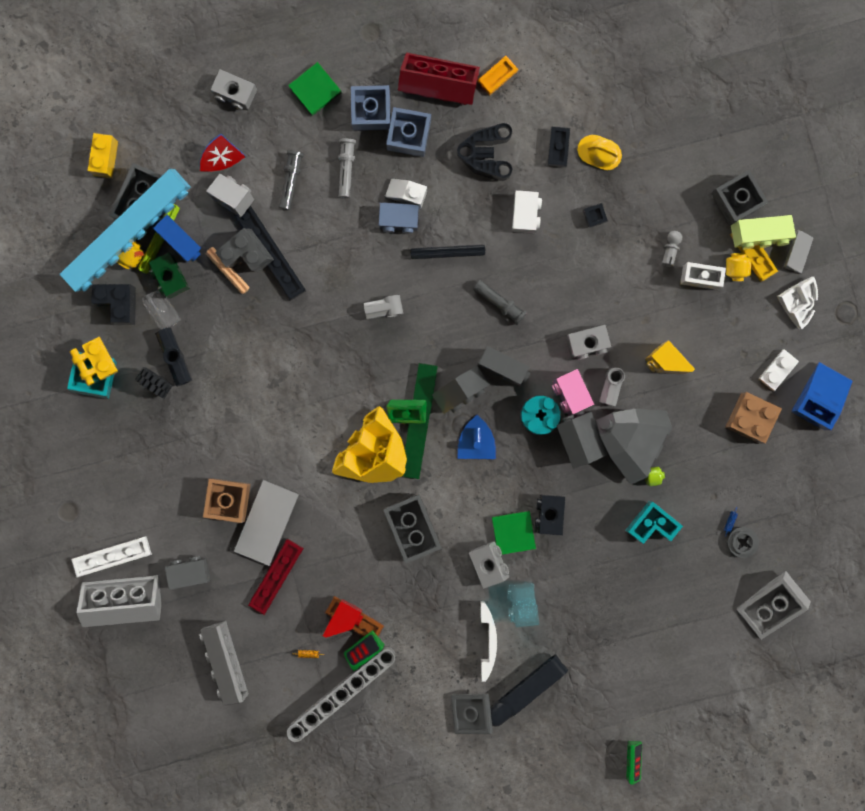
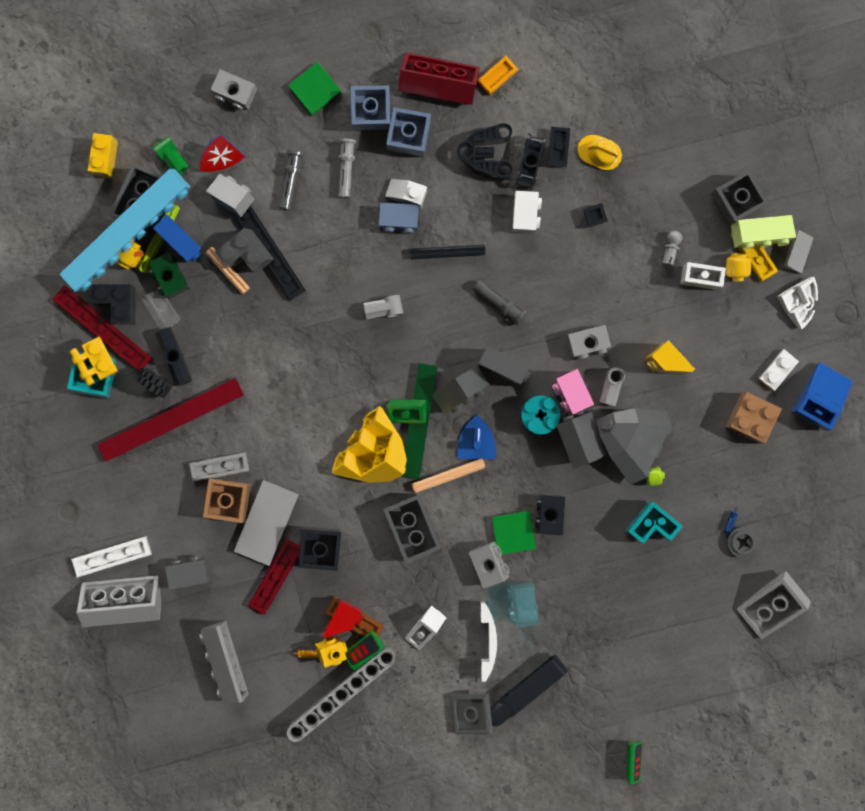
none -> dark red tile [52,285,153,372]
none -> dark red tile [98,378,245,462]
none -> green piece [153,136,189,175]
none -> light grey tile [189,452,250,482]
none -> black brick [298,526,341,571]
none -> yellow brick [315,636,347,668]
none -> white slope [405,606,446,651]
none -> light nougat axle [412,459,485,493]
none -> black piece [515,133,547,191]

